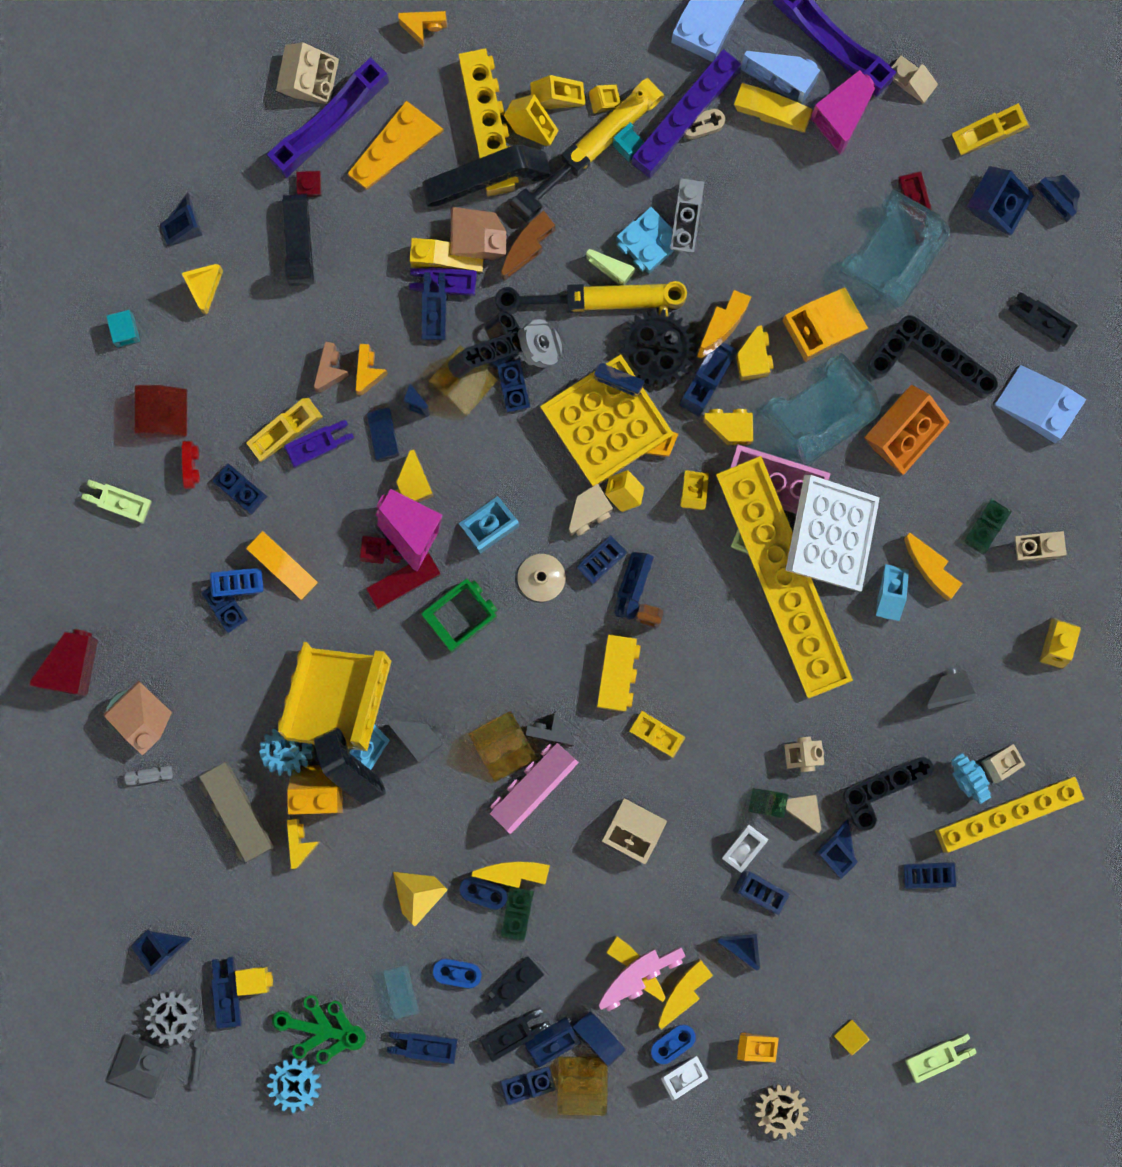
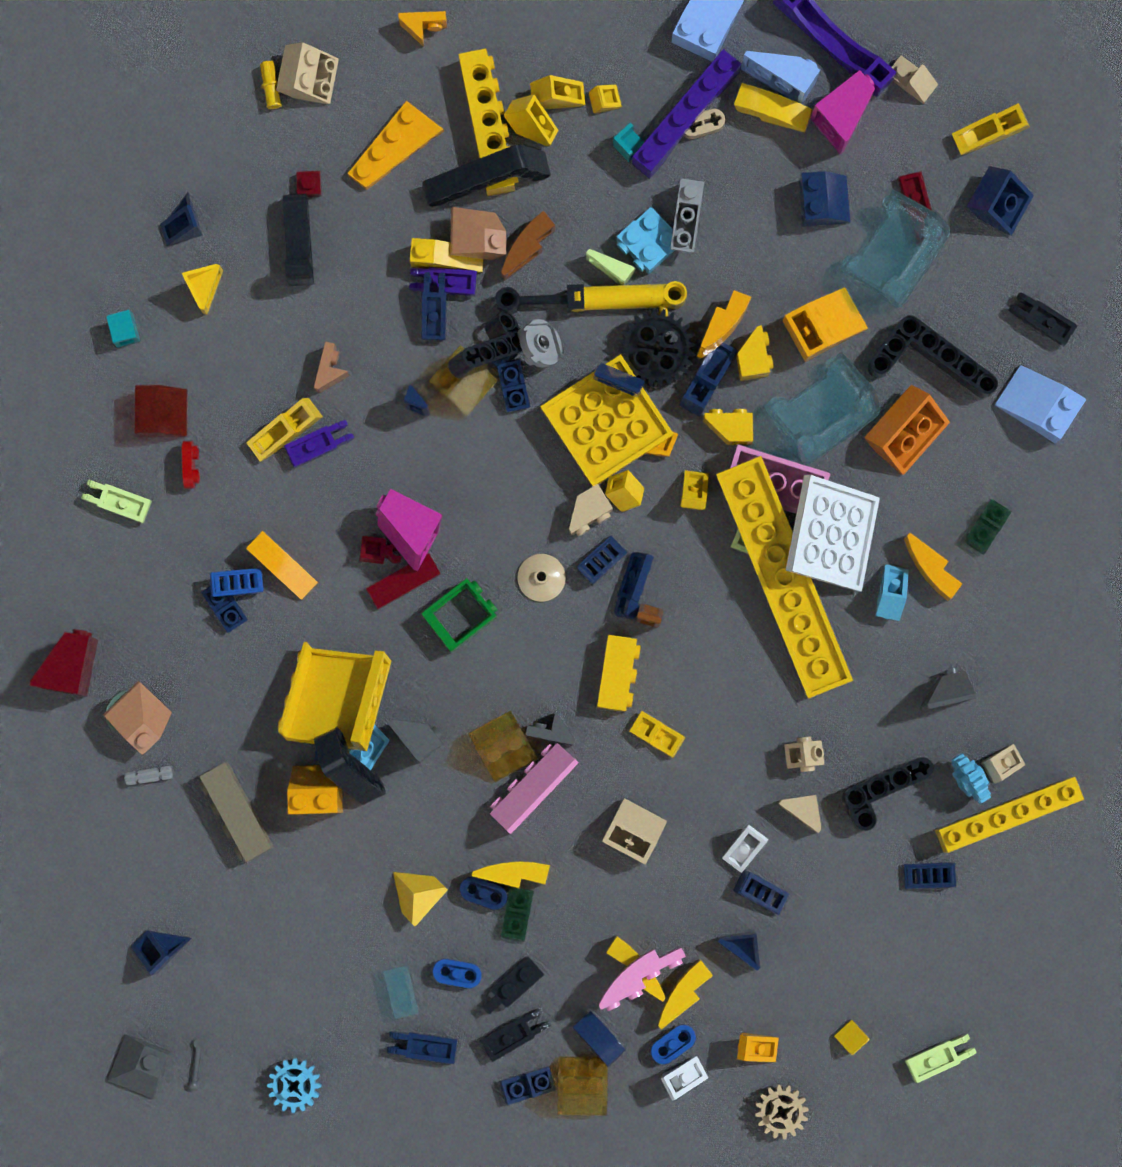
light grey gear [144,991,199,1045] -> none
dark blue hinge [212,957,242,1029] -> none
dark blue slope [213,463,267,515] -> none
yellow brick [235,967,273,996] -> none
medium azure gear [259,729,313,776] -> none
dark purple arch [267,57,389,178] -> none
green plant [272,995,366,1064] -> none
yellow slope [287,819,320,869] -> none
light orange slope [356,344,388,395] -> none
dark blue slope [367,407,400,460] -> none
yellow slope [395,449,434,503] -> none
medium azure slope [459,496,519,554] -> none
yellow piece [510,78,664,222] -> none
dark blue slope [525,1017,581,1068] -> none
clear green slope [748,788,789,818] -> none
dark blue slope [814,818,858,879] -> none
tan slope [1015,531,1067,561] -> none
dark blue slope [1035,175,1081,222] -> none
yellow torso [1039,618,1081,669] -> none
none -> yellow axle [260,61,282,109]
none -> dark blue slope [799,171,851,227]

